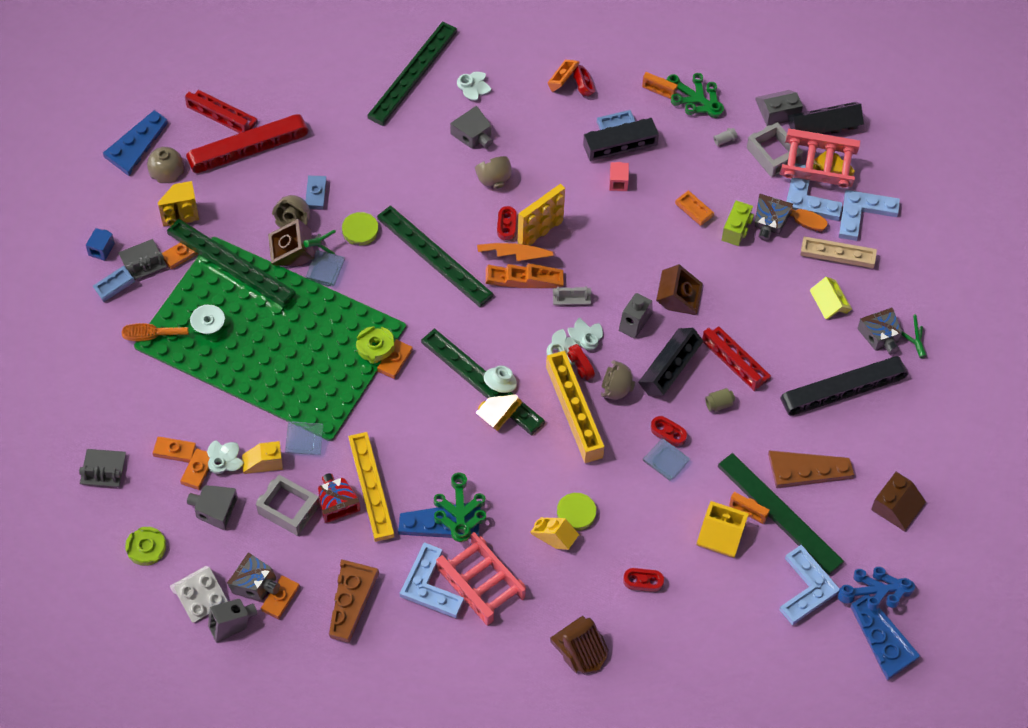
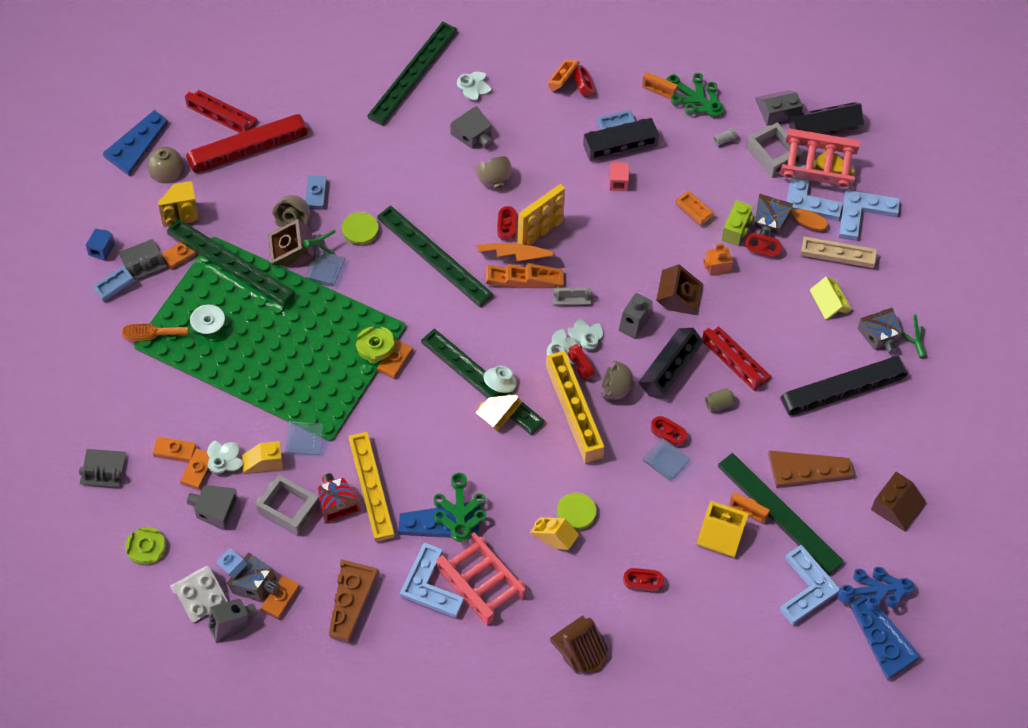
none -> medium blue plate [216,548,248,579]
none -> orange brick [703,243,733,276]
none -> red plate [745,233,782,256]

